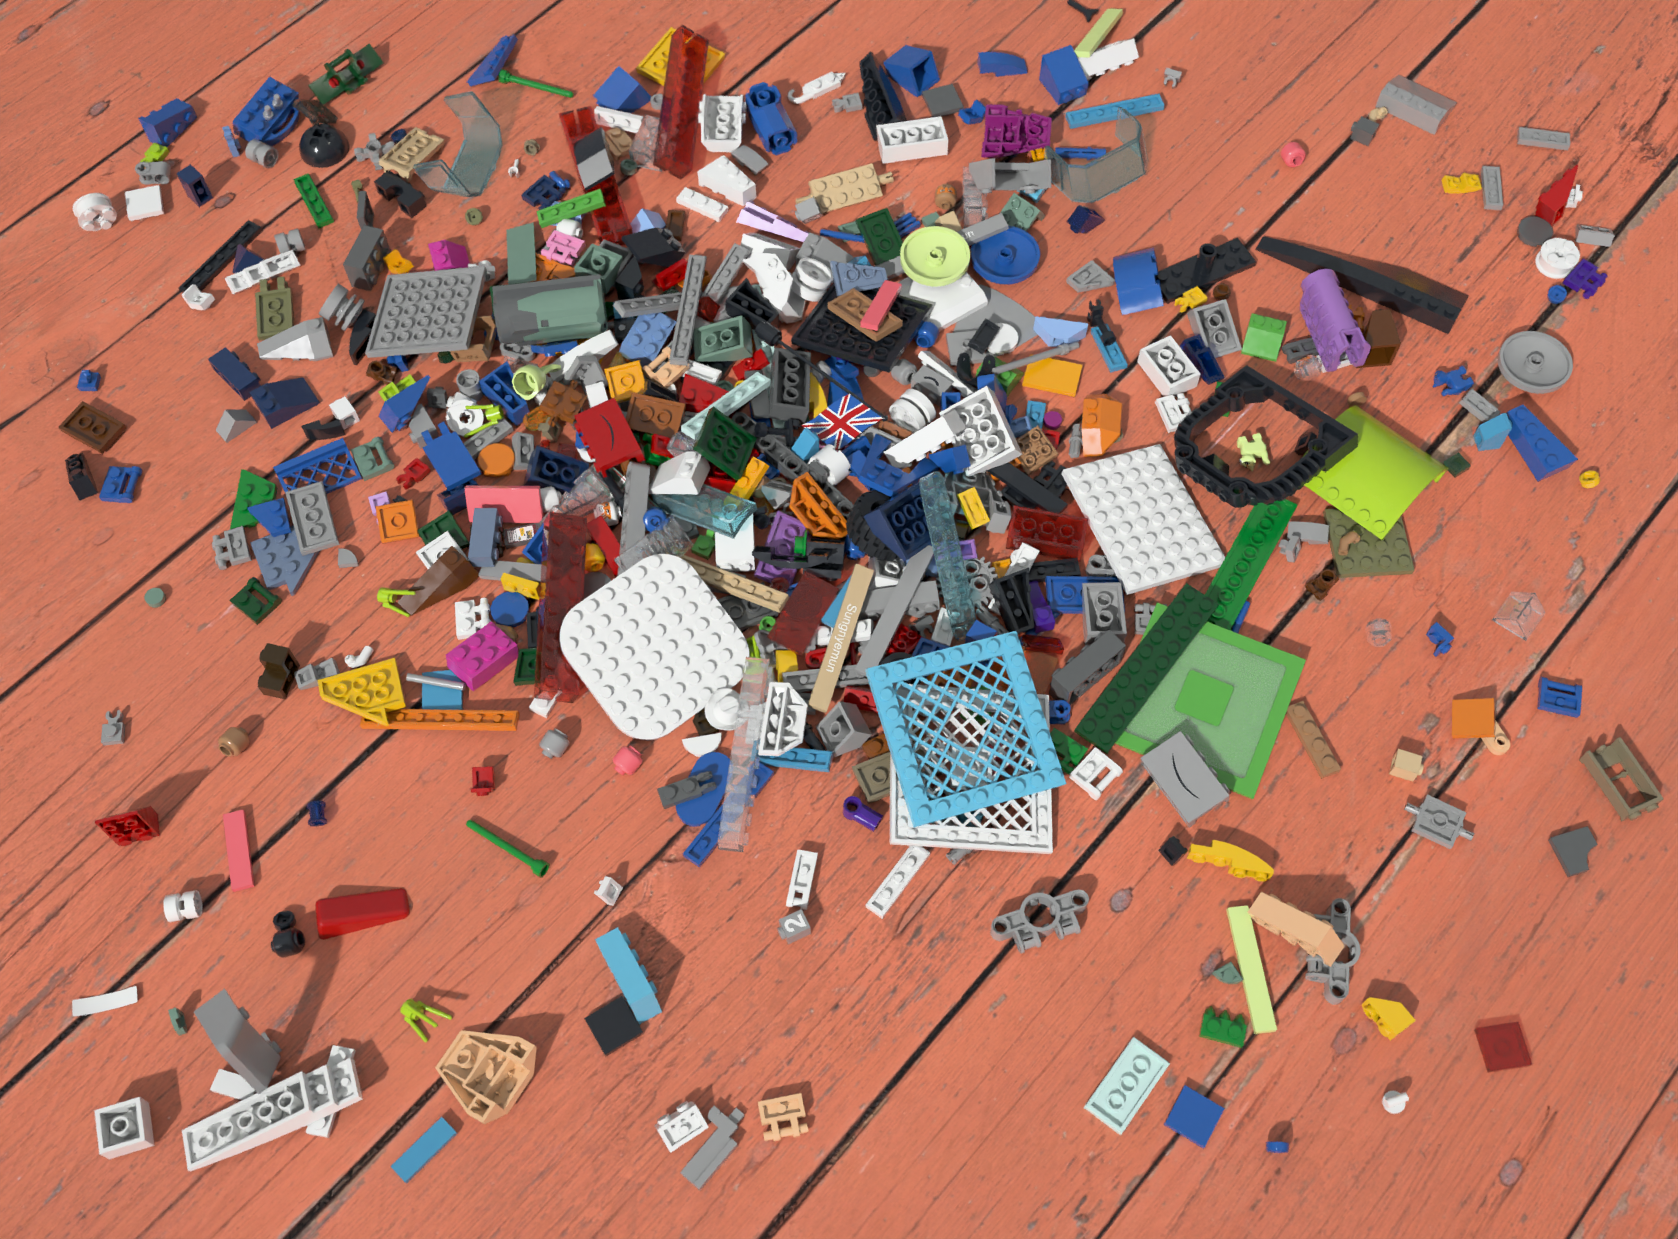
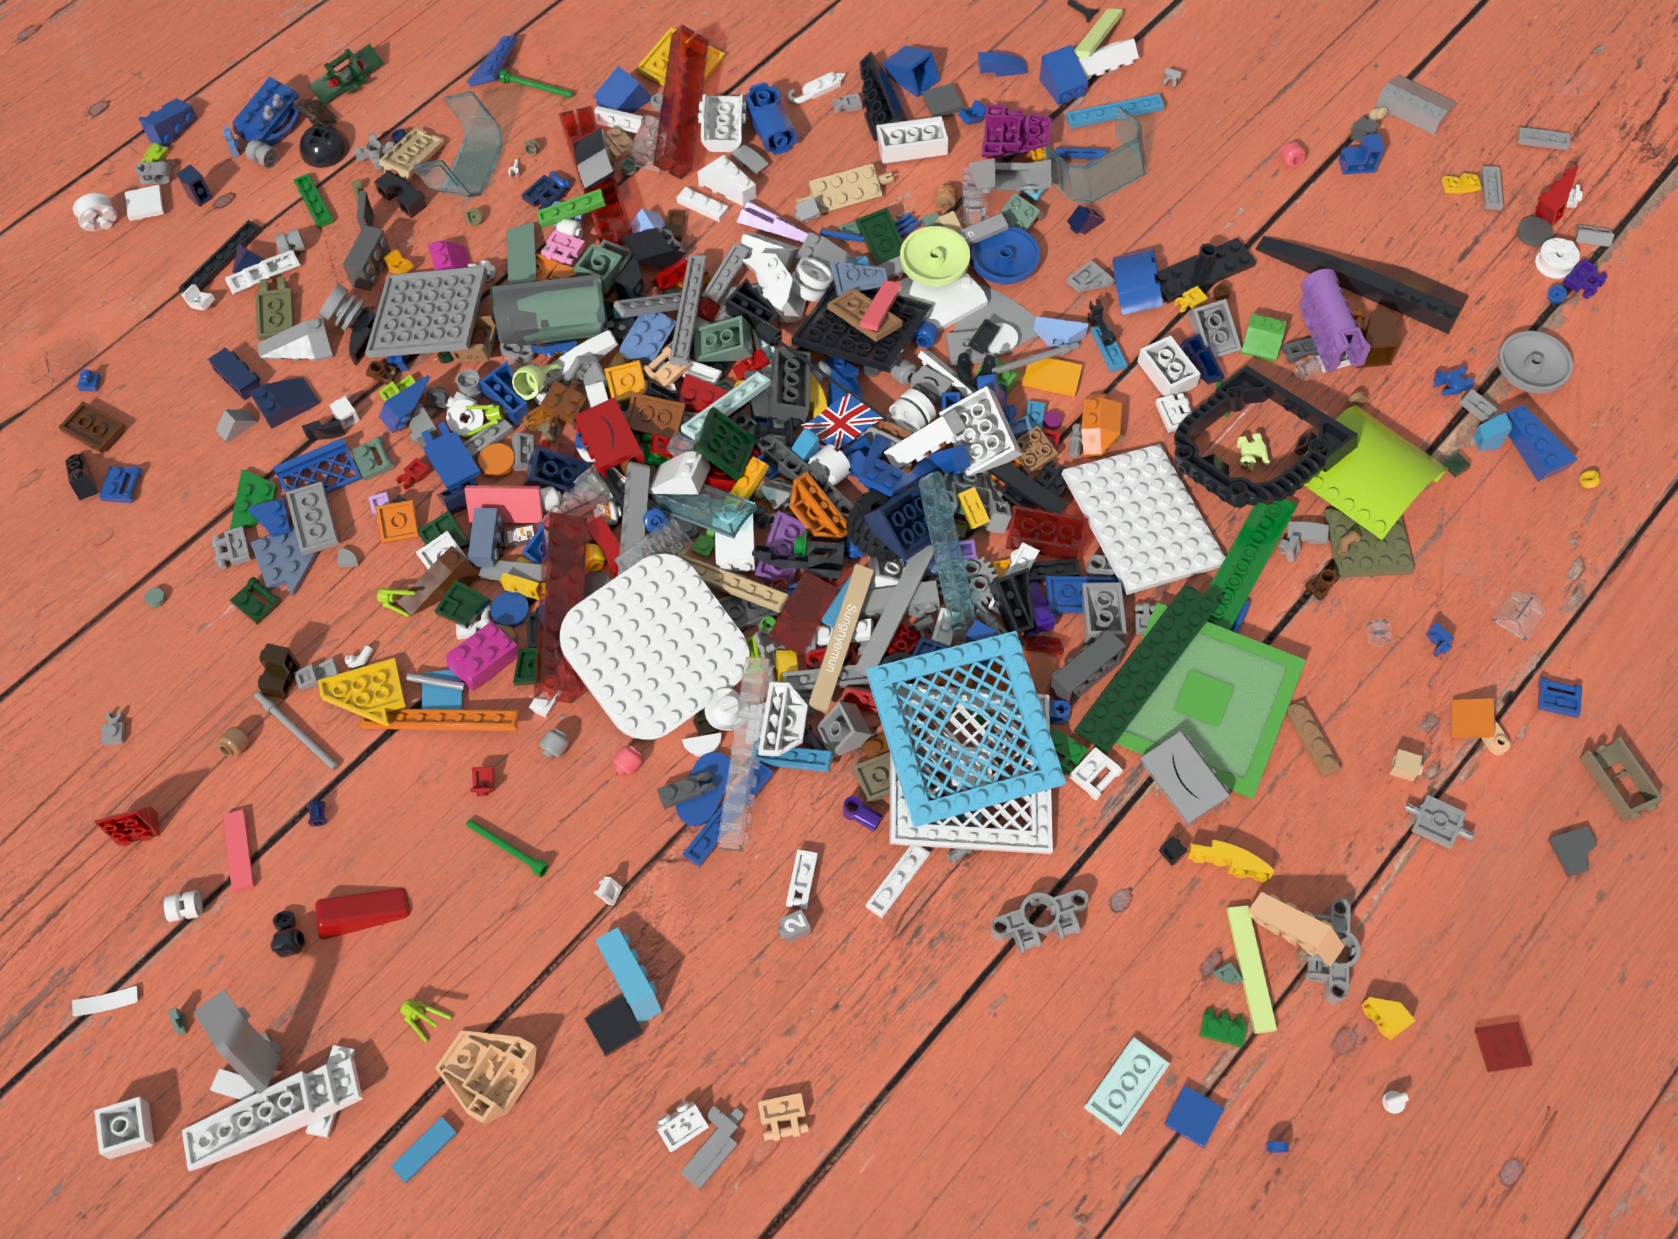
none -> light grey bar [254,691,339,771]
none -> dark green plate [434,580,491,629]
none -> blue brick [1338,134,1385,175]

